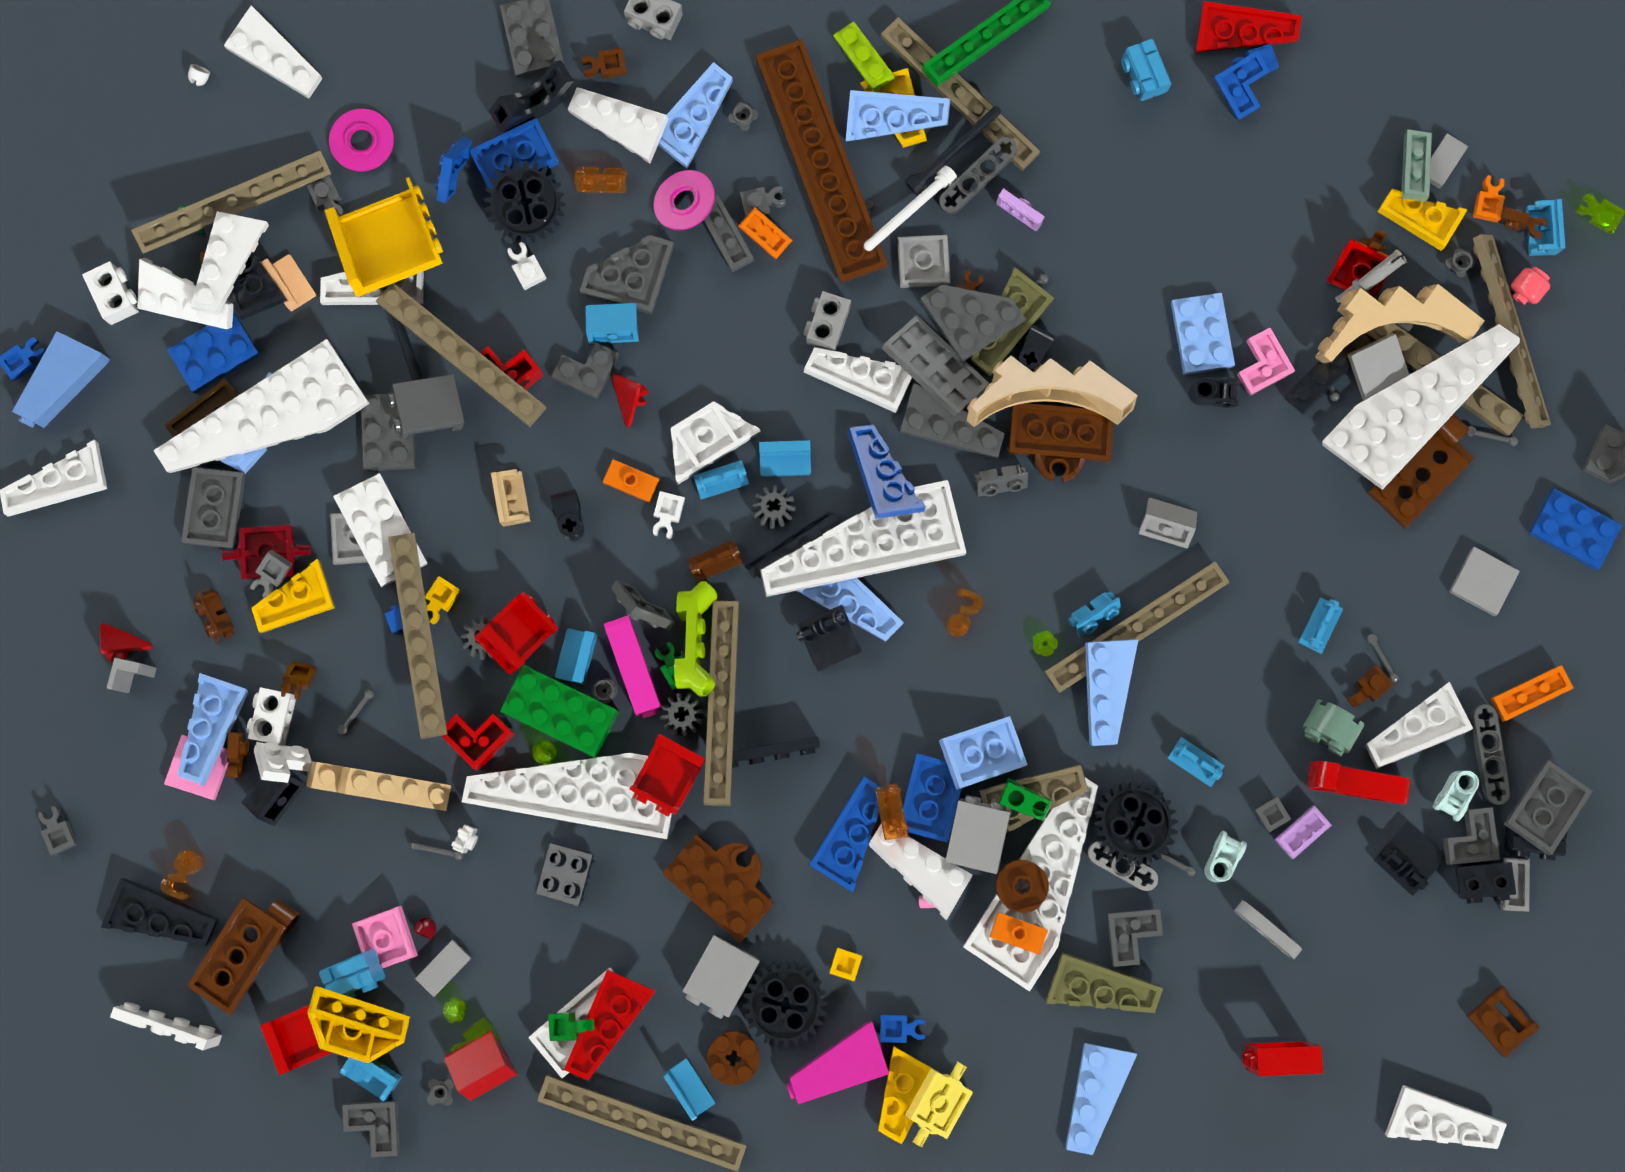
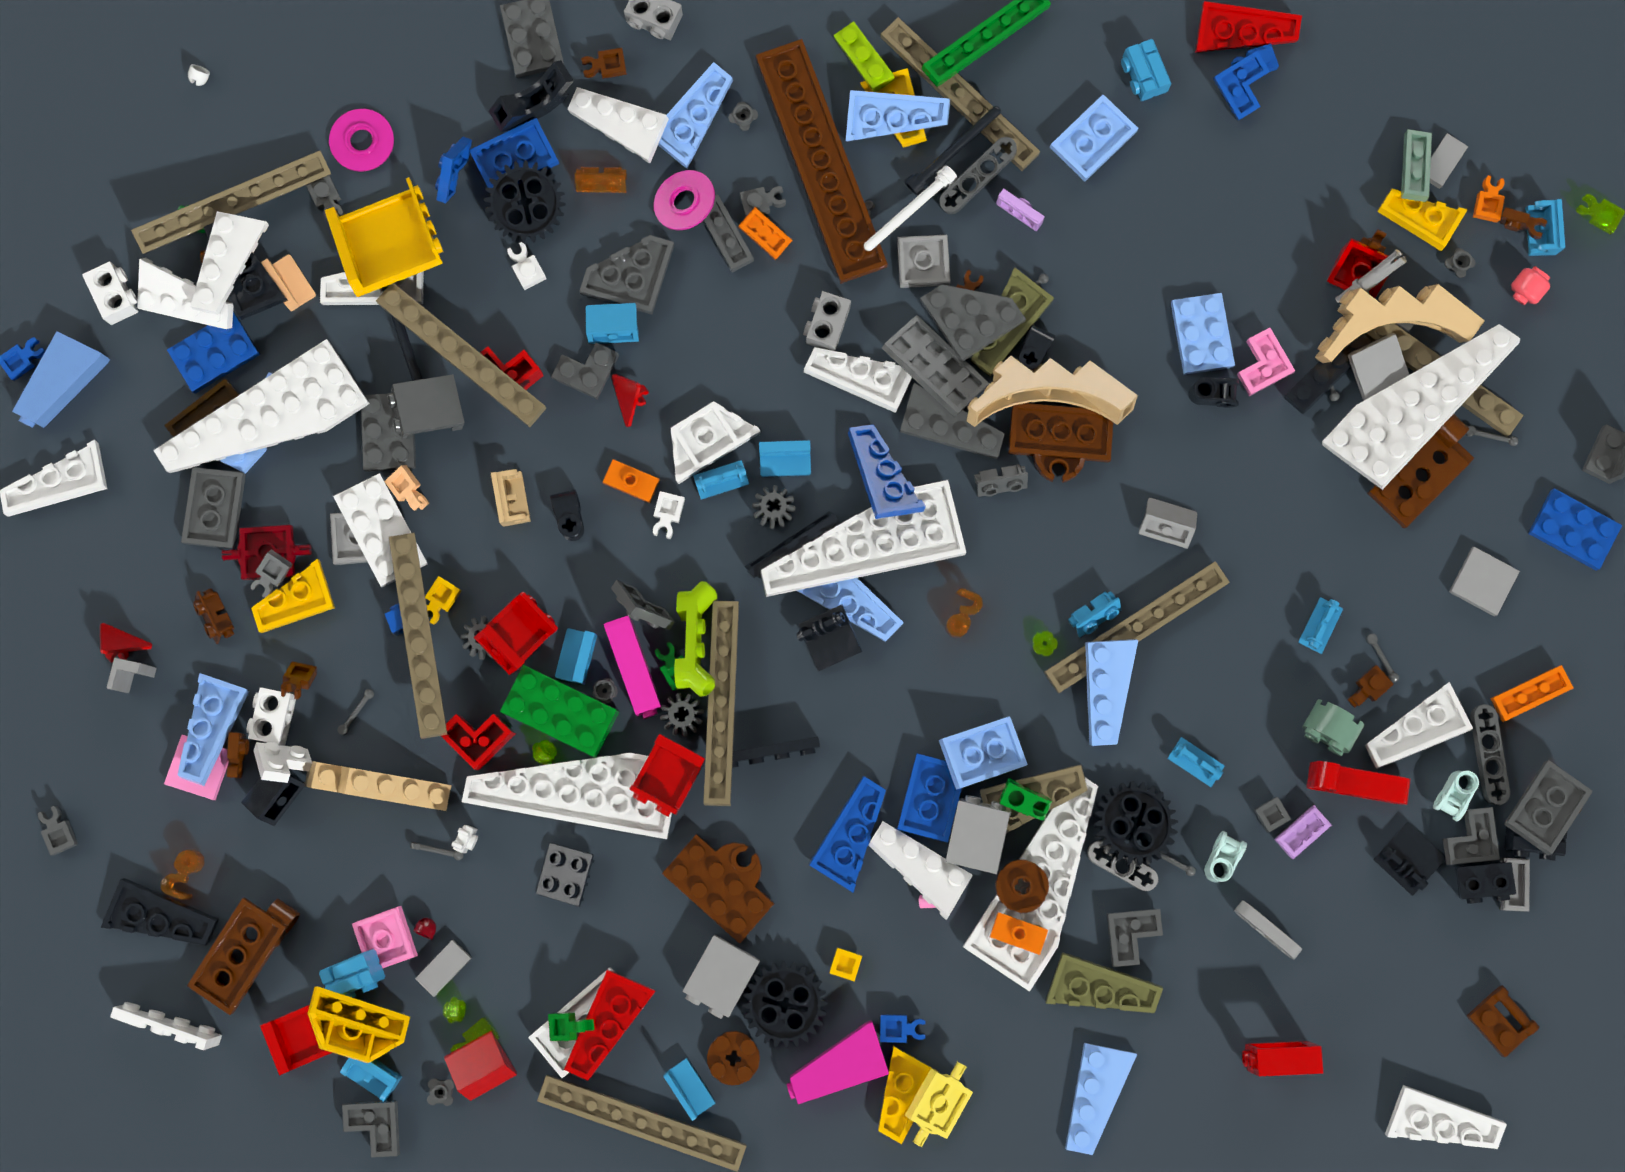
white wing [224,6,322,99] -> none
reddish brown hinge [687,540,743,583] -> none
clear orange hinge [875,784,909,840] -> none
dark tan plate [1473,234,1551,429] -> none
none -> light nougat plate [384,465,429,511]
none -> light blue plate [1050,95,1138,182]

